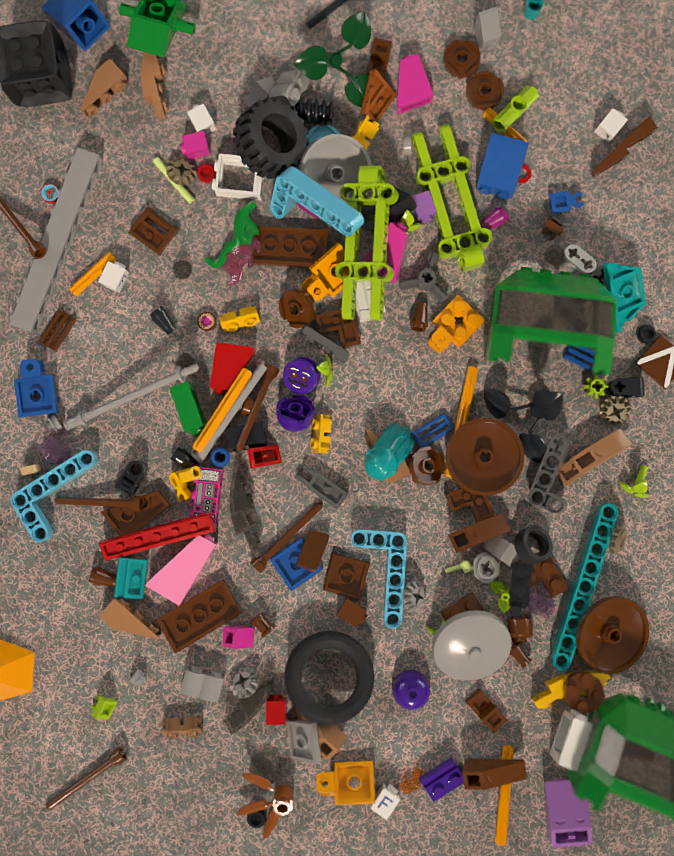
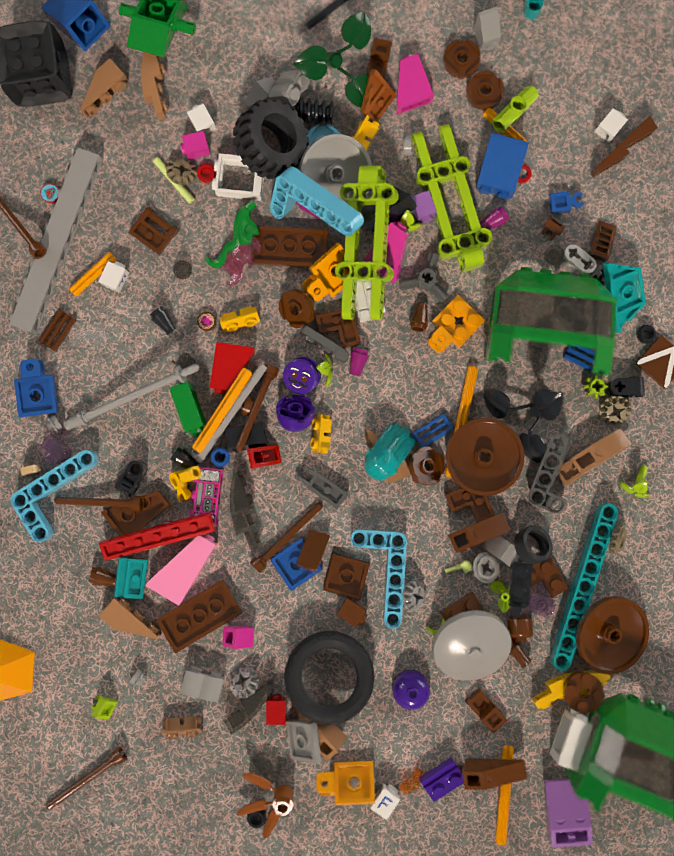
reddish brown bush [250,612,276,638] -> none
none -> magenta cone [349,347,369,376]
none -> reddish brown slope [588,221,617,262]

